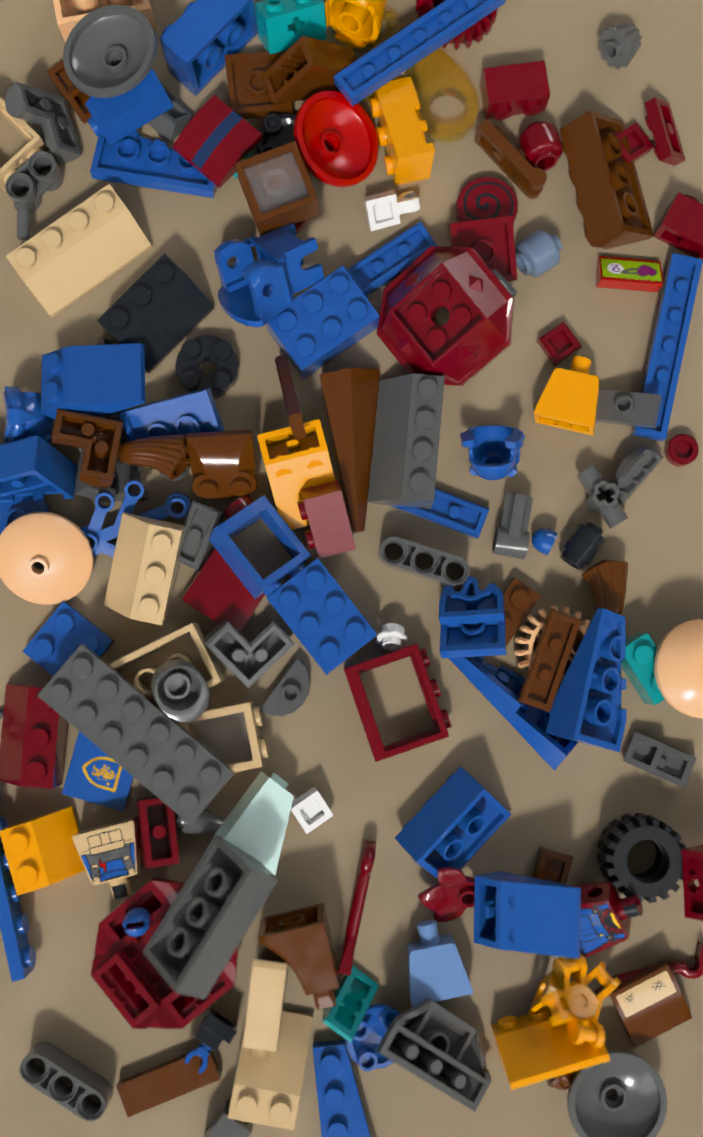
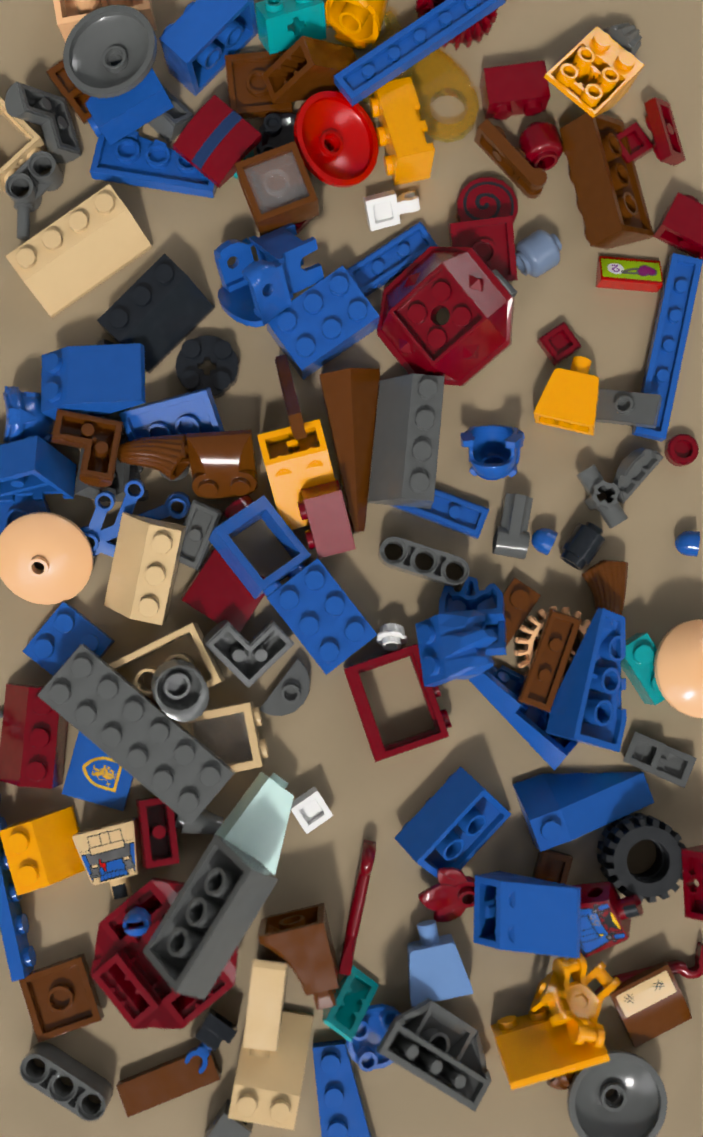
none -> reddish brown plate [19,953,104,1043]
none -> blue plate [415,610,498,687]
none -> blue wedge [512,771,655,852]
none -> light orange slope [544,26,644,118]
none -> blue hinge [675,531,700,557]

